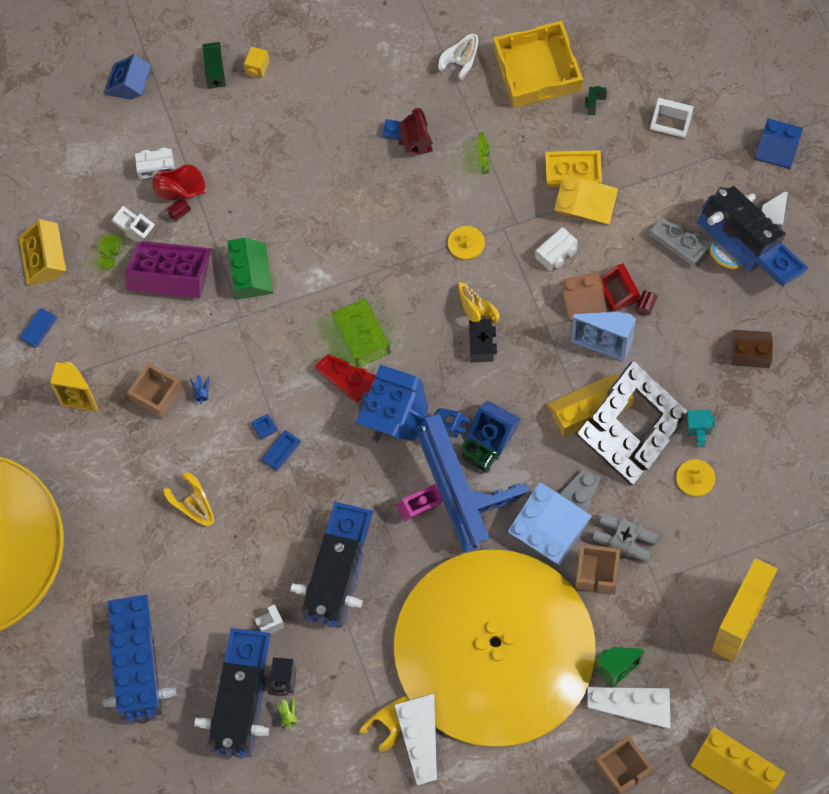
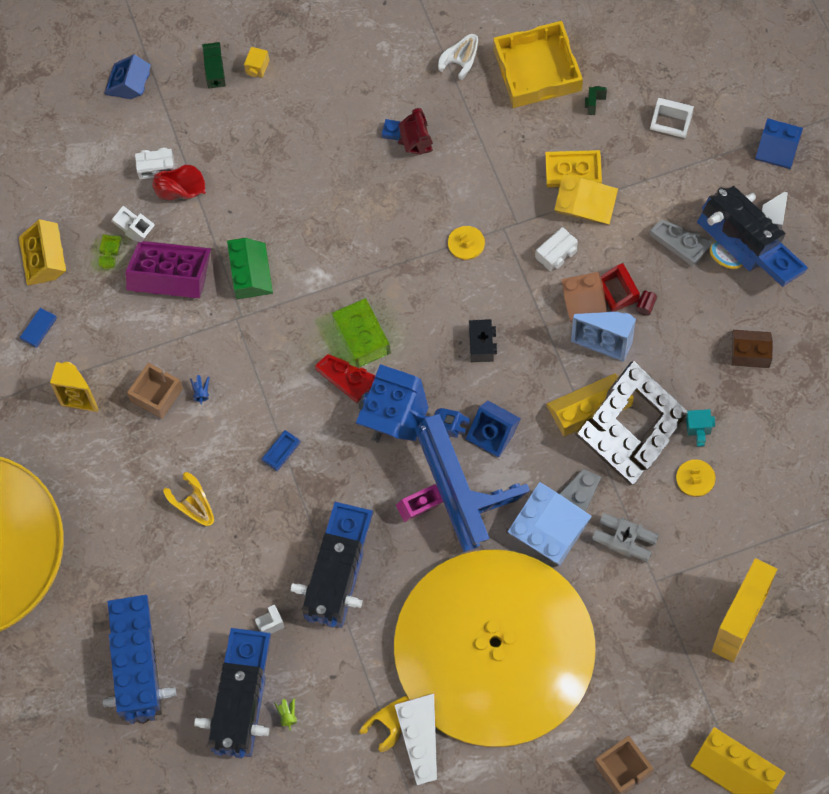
dark red piece [167,198,191,222] -> none
blue tile [251,414,278,440] -> none
black brick [270,657,297,696] -> none
yellow animal [458,282,500,324] -> none
dark green piece [462,439,499,473] -> none
clear neon green slope [478,132,489,175] -> none
medium nougat piece [575,544,621,594] -> none
white wing [587,687,670,730] -> none
green slope [596,647,644,688] -> none

